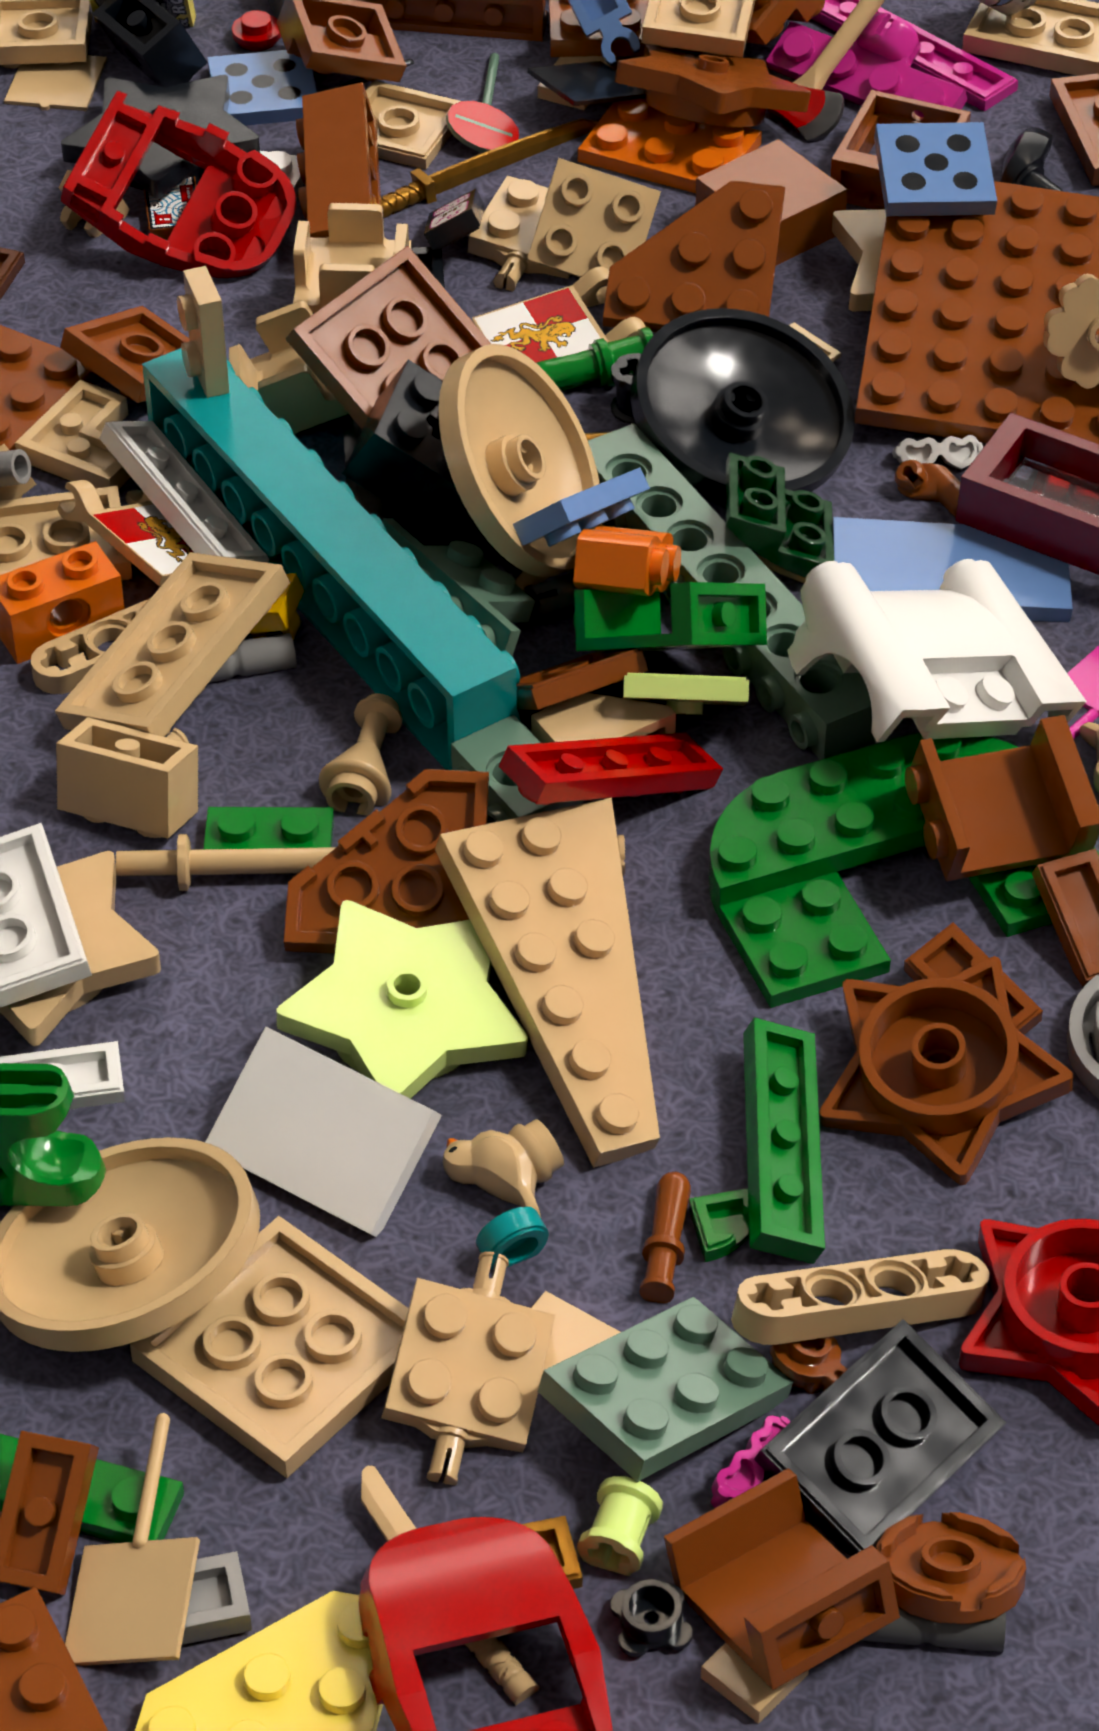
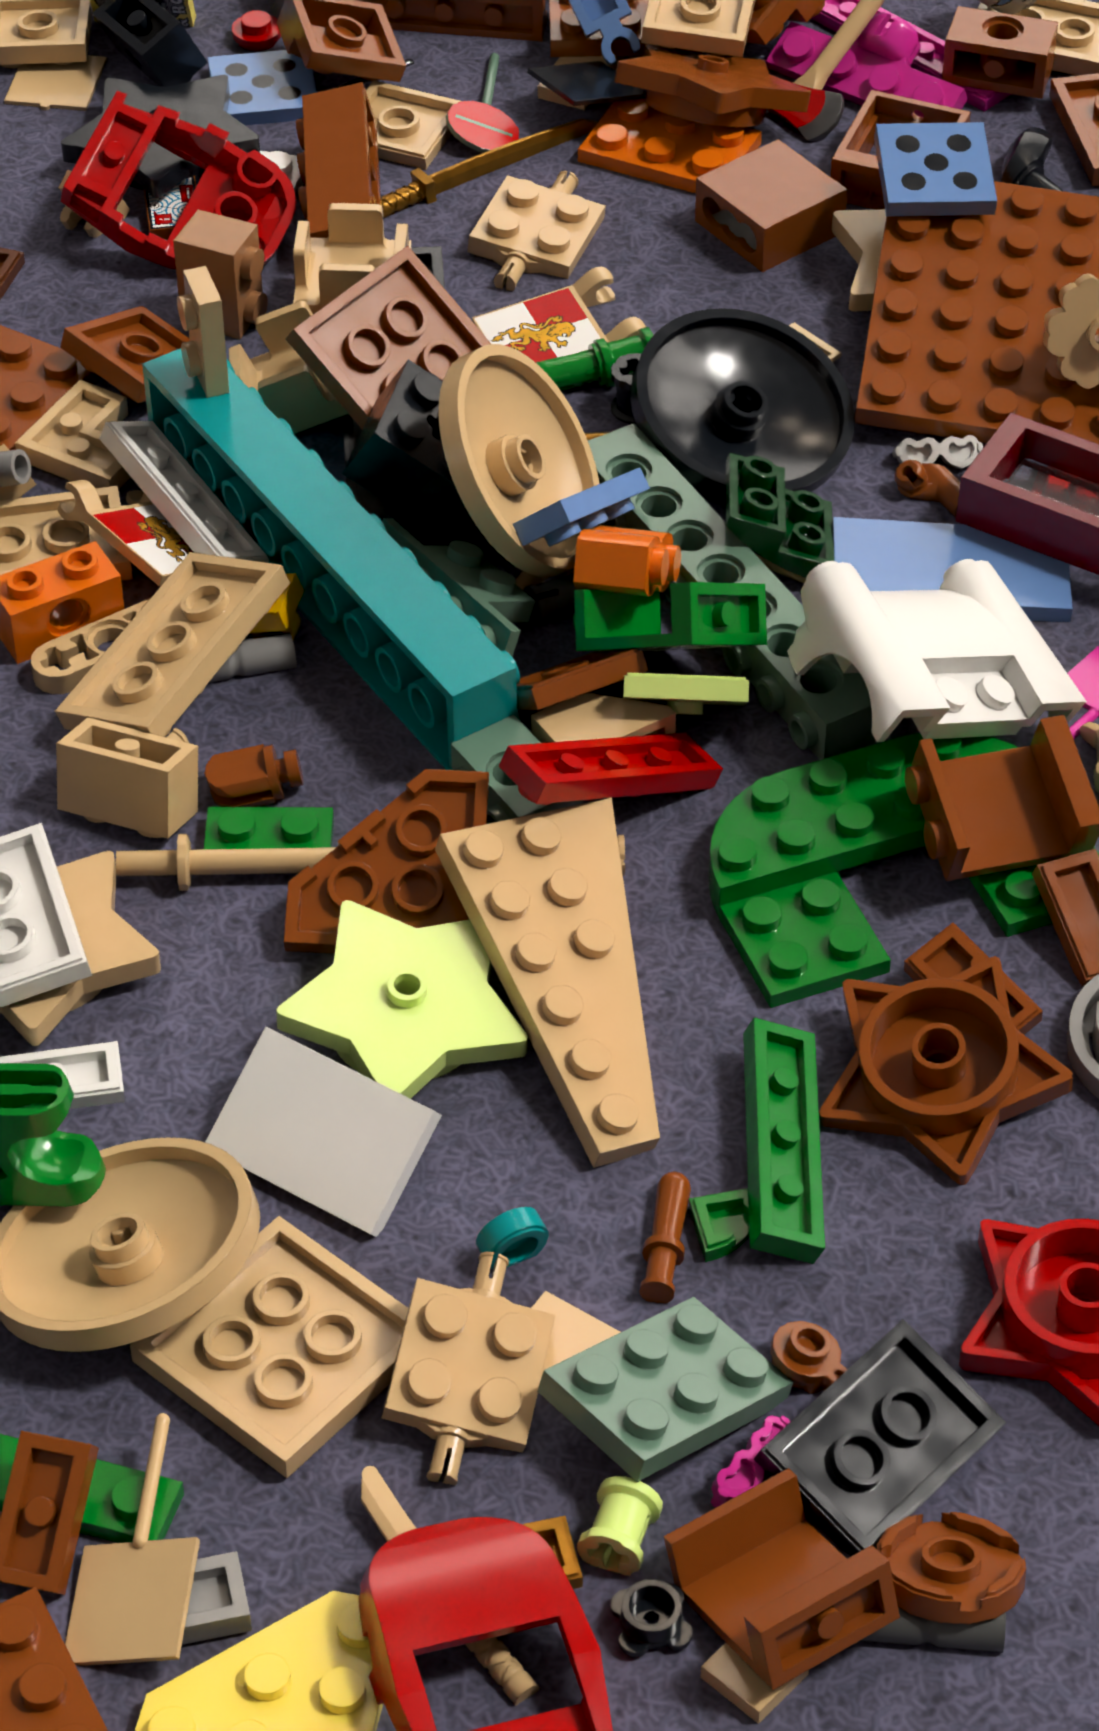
tan piece [319,693,403,816] -> none
black tile [424,189,485,251] -> none
tan animal [443,1119,564,1217] -> none
tan hinge [527,158,661,286] -> none
dark orange plate [603,180,785,333] -> none
tan beam [731,1249,990,1345] -> none
none -> medium nougat brick [173,209,268,339]
none -> dark orange arm [204,744,304,807]
none -> dark orange brick [942,6,1058,99]

